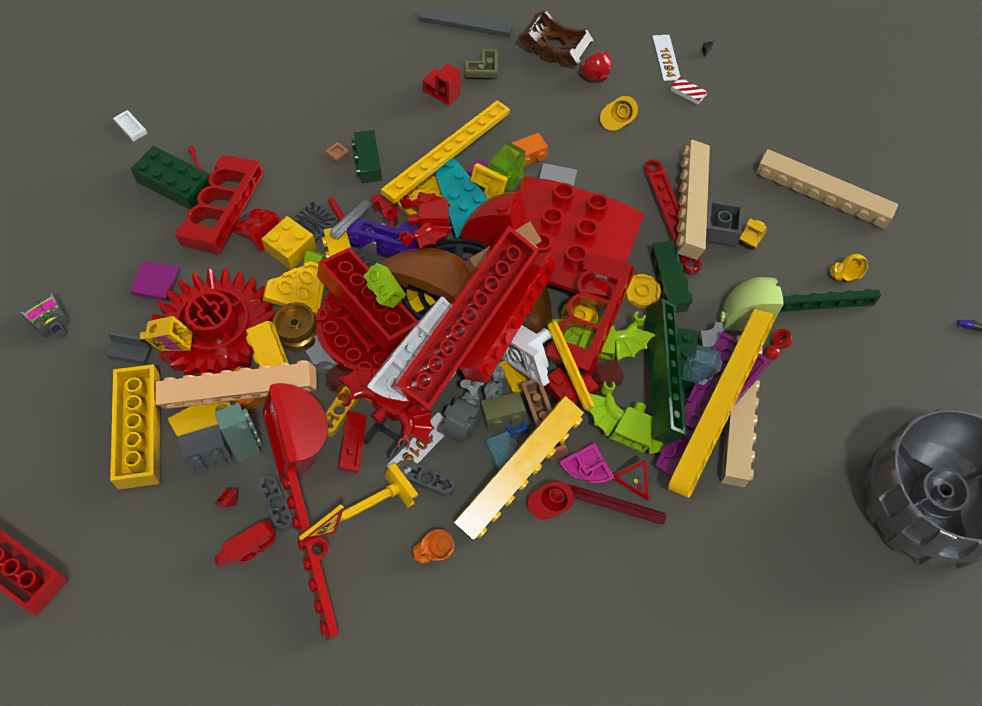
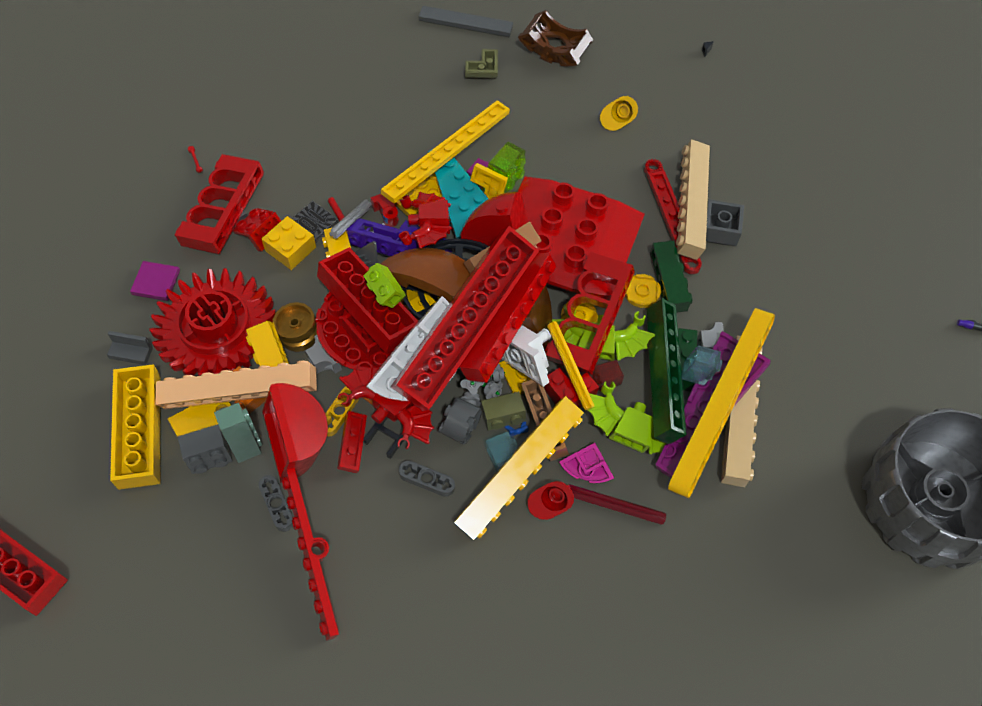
torso [19,292,69,338] -> none
white tile [113,110,147,142] -> none
dark green brick [131,146,210,210] -> none
yellow torso [140,316,193,351] -> none
red piece [214,521,276,568] -> none
red slope [215,488,237,507] -> none
yellow plate [262,261,324,317] -> none
yellow piece [299,463,419,541] -> none
lime slope [303,249,326,264] -> none
nougat tile [325,142,350,164] -> none
clear red brick [325,364,353,395] -> none
dark green brick [351,130,382,183] -> none
white sticker [386,412,446,475] -> none
orange hair [412,529,455,564] -> none
red brick [422,64,461,106] -> none
orange brick [508,132,548,169] -> none
light grey brick [539,163,577,187] -> none
red cylinder [579,51,612,82] -> none
piece [612,458,651,501] -> none
white sticker [653,35,680,81] -> none
white tile [670,77,707,105] -> none
yellowish green brick [720,277,784,331] -> none
yellow brick [739,218,767,249] -> none
tan brick [756,149,899,229] -> none
red plate [765,329,793,360] -> none
dark green plate [780,289,881,312] -> none
yellow hair [830,254,868,281] -> none

